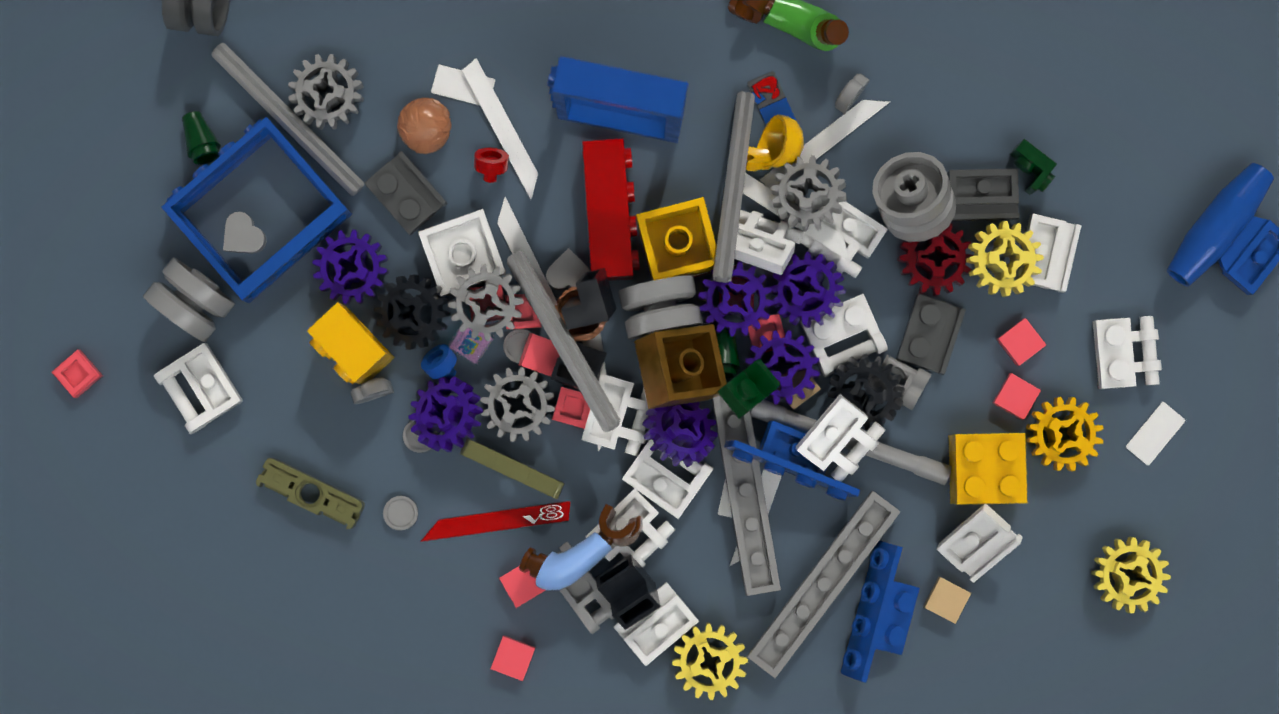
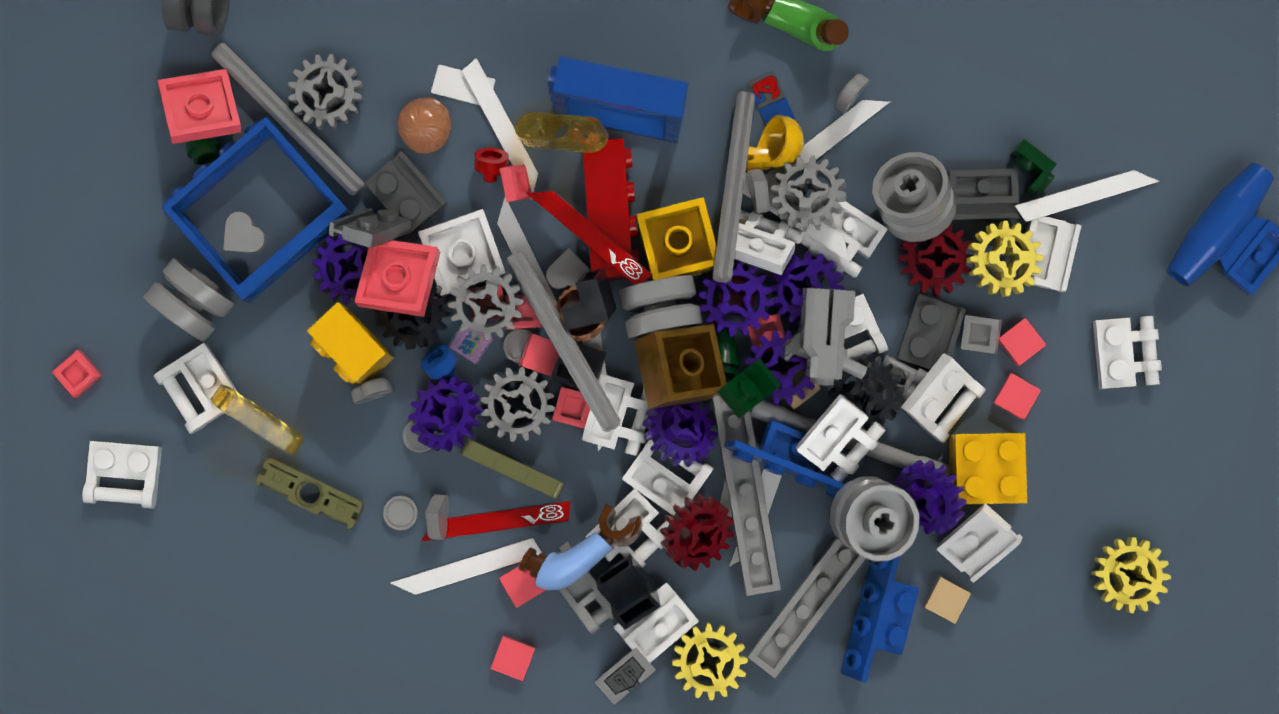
yellow gear [1026,397,1104,471] -> none
white sticker [1126,402,1186,466] -> none
none -> white plate [82,441,162,509]
none -> coral plate [158,69,241,144]
none -> clear yellow beam [210,384,305,455]
none -> dark grey plate [329,208,411,248]
none -> coral plate [354,240,441,317]
none -> white sticker [390,538,542,595]
none -> light grey tile [425,494,450,540]
none -> coral tile [499,164,531,202]
none -> clear yellow beam [515,112,608,153]
none -> red sticker [526,191,653,285]
none -> sticker [595,648,655,704]
none -> dark red gear [660,494,734,571]
none -> light grey tile [747,169,770,214]
none -> light grey piece [781,288,867,385]
none -> light grey wheel [830,477,919,561]
none -> dark purple gear [894,460,966,535]
none -> white plate [901,353,986,444]
none -> light grey plate [961,315,1002,354]
none -> white sticker [1015,170,1160,222]

